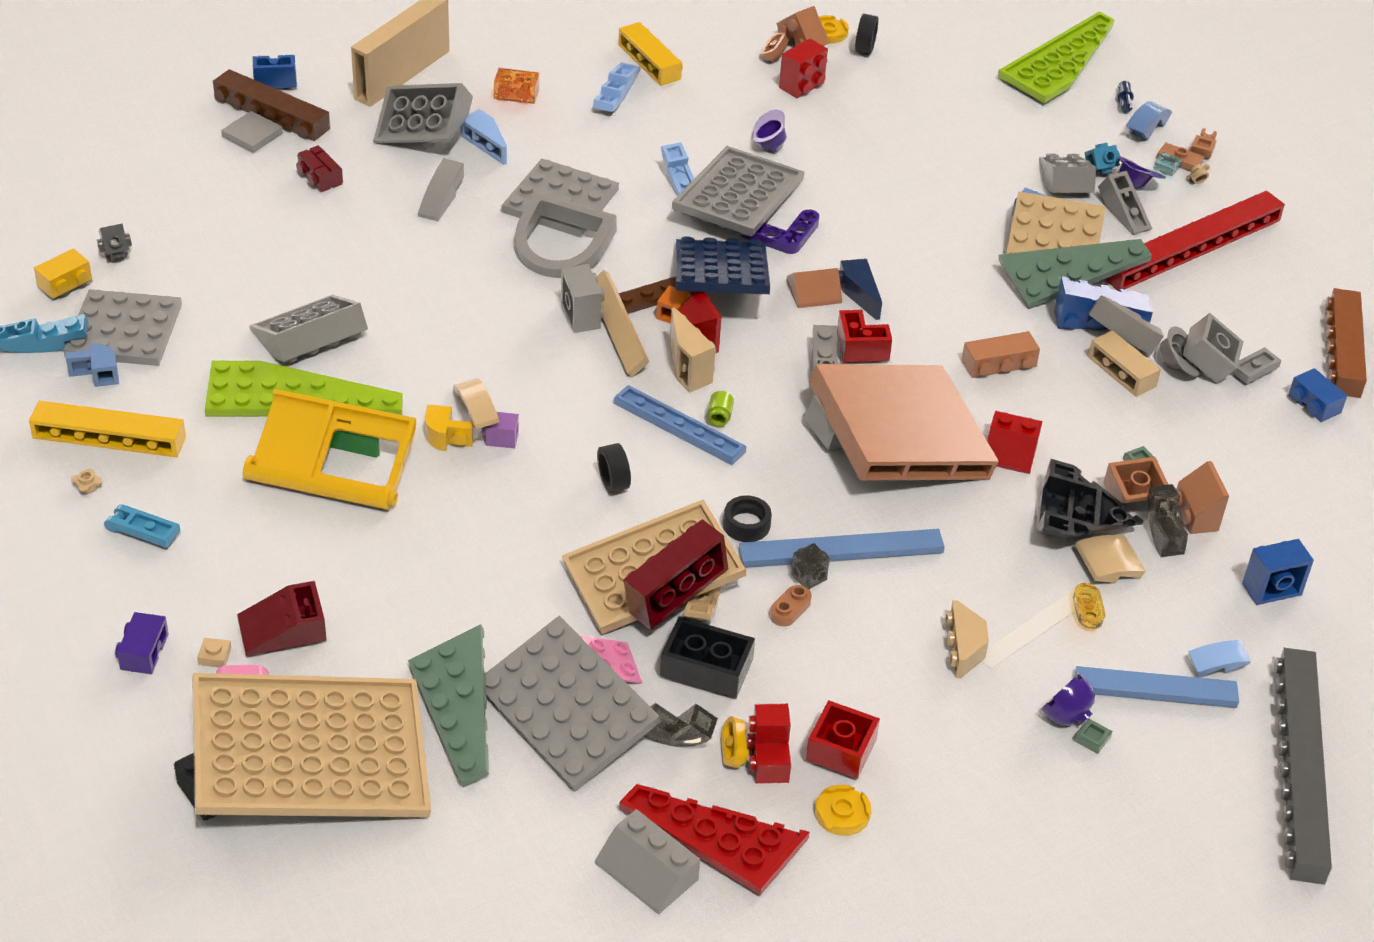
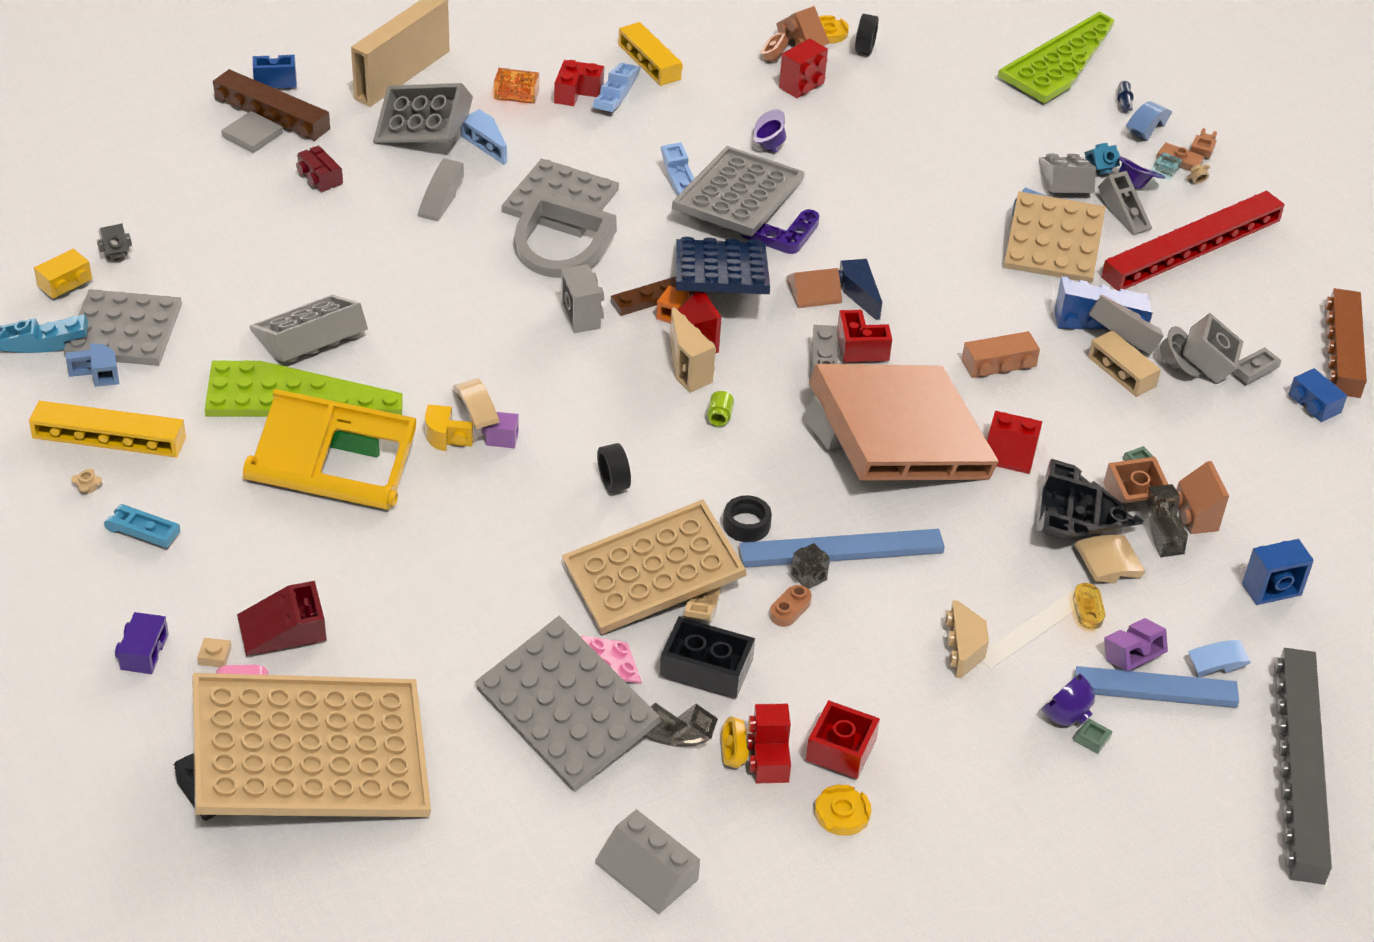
sand green wing [408,624,489,787] -> none
tan tile [597,270,649,377] -> none
medium blue tile [614,385,746,465] -> none
red wing [619,784,810,895] -> none
dark red brick [623,519,729,630] -> none
sand green wing [998,239,1152,309] -> none
none -> red brick [554,60,604,106]
none -> medium lavender brick [1104,618,1168,672]

